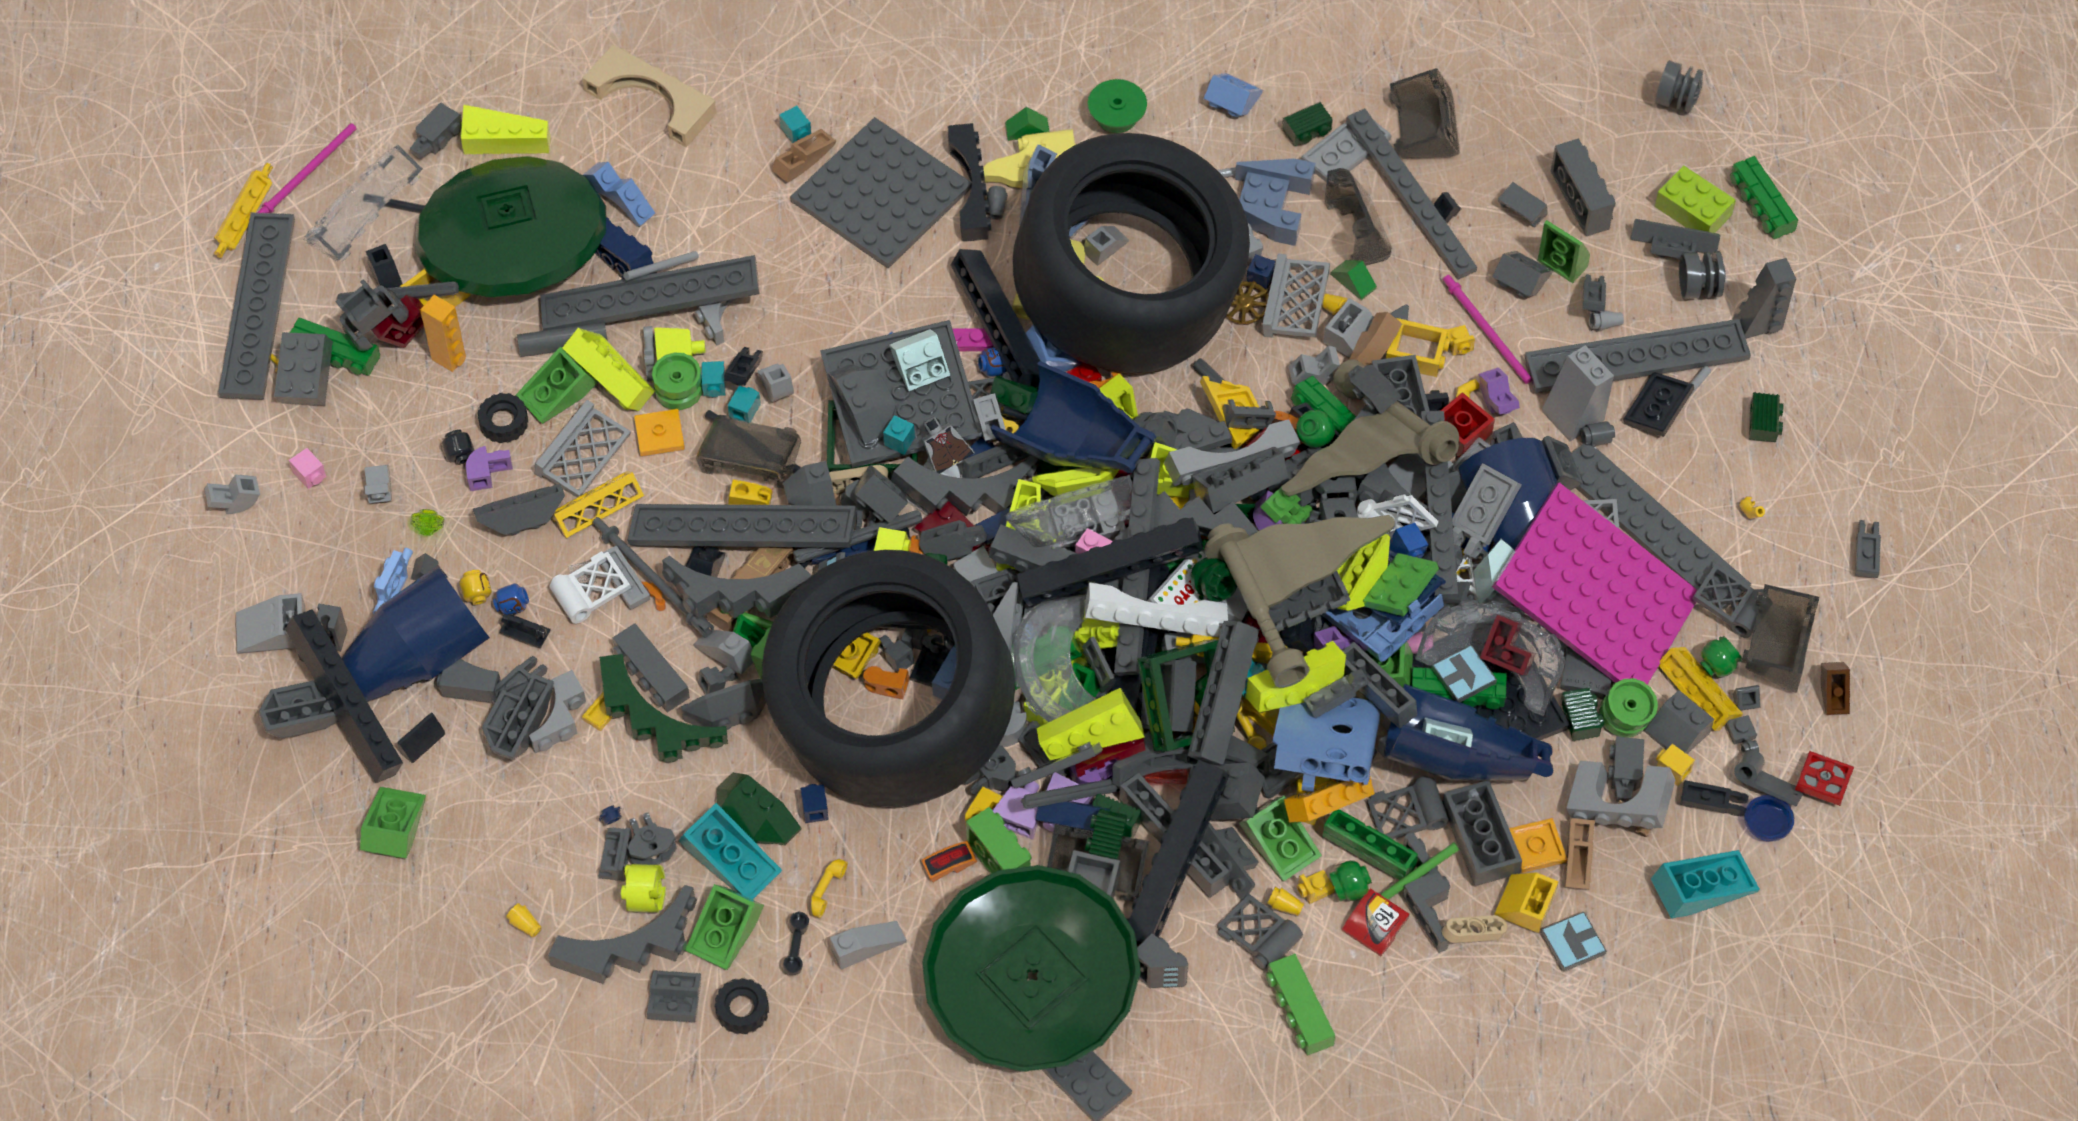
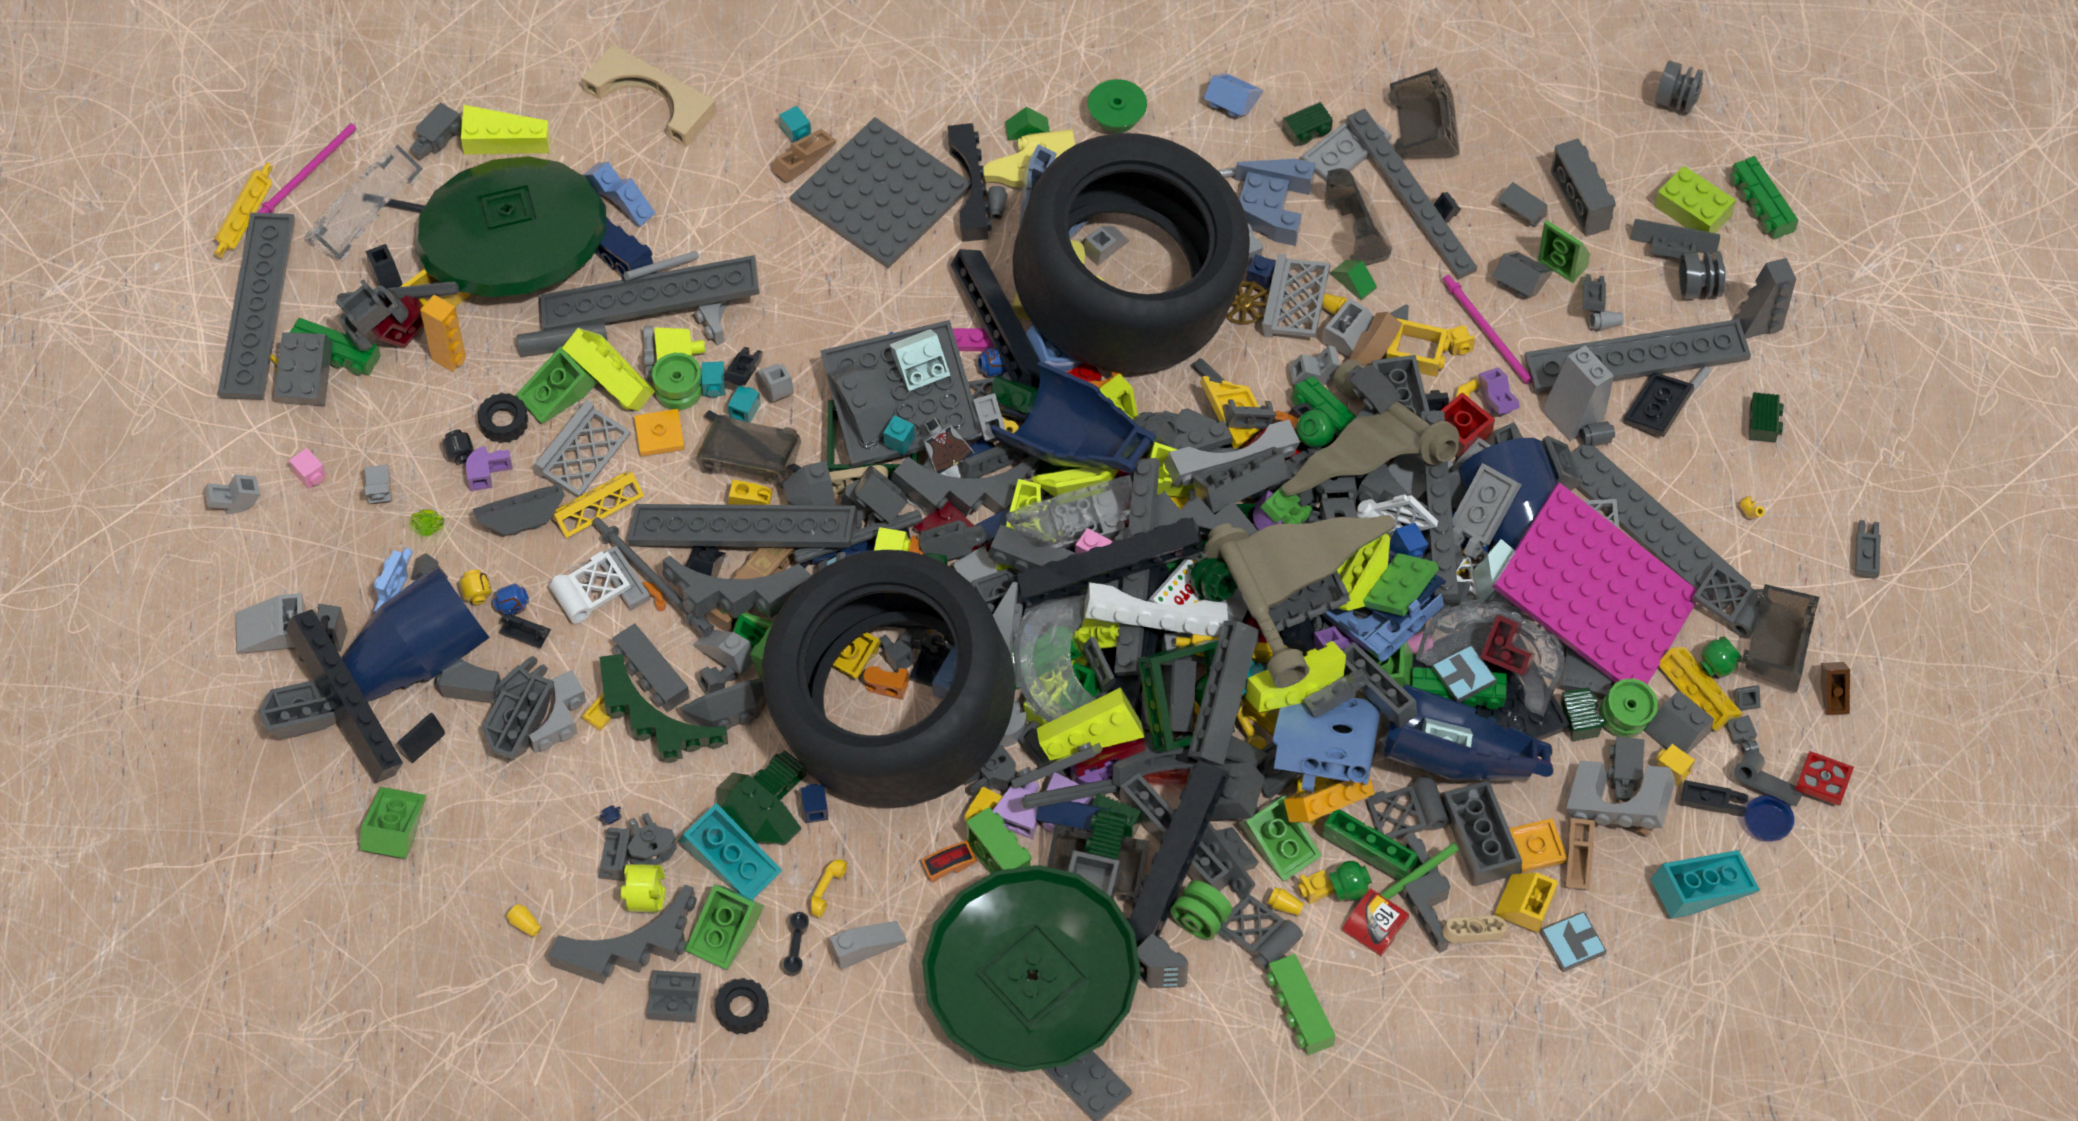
none -> dark green brick [753,750,806,800]
none -> bright green wheel [1170,880,1233,940]

